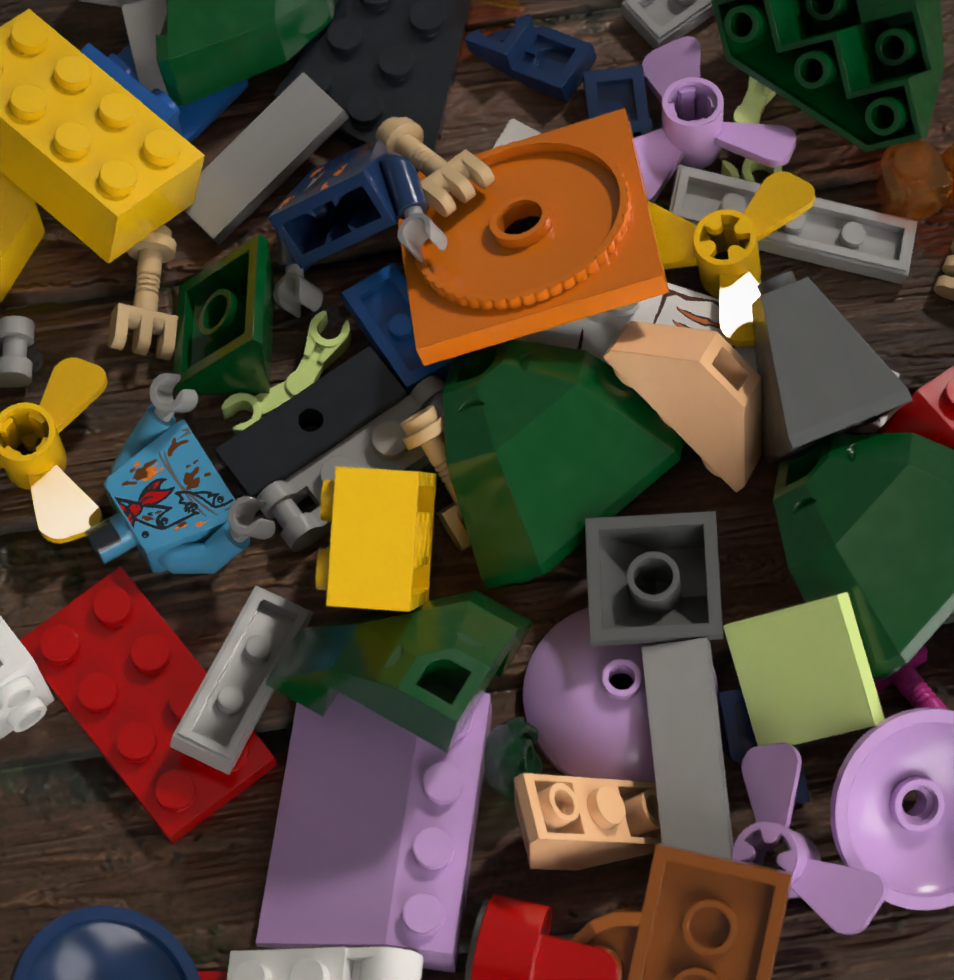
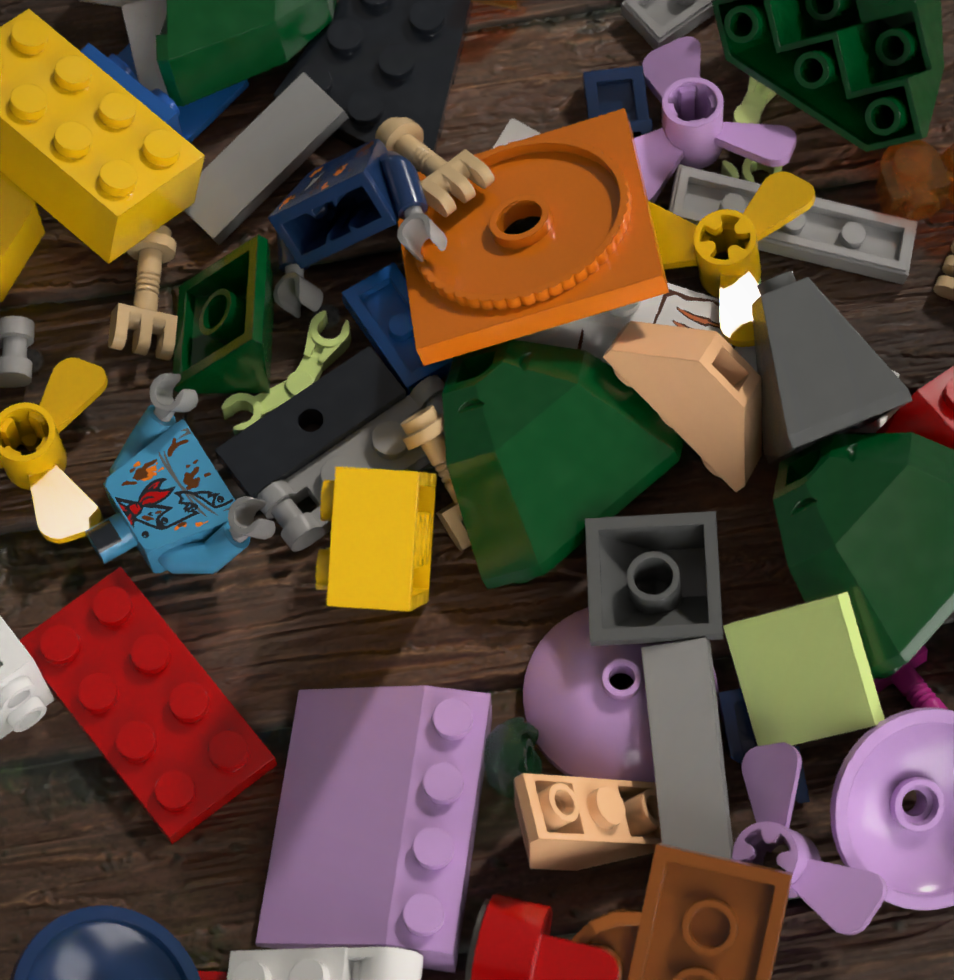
light grey tile [170,585,314,775] -> none
dark green brick [266,590,533,753] -> none
dark blue slope [465,13,597,103] -> none

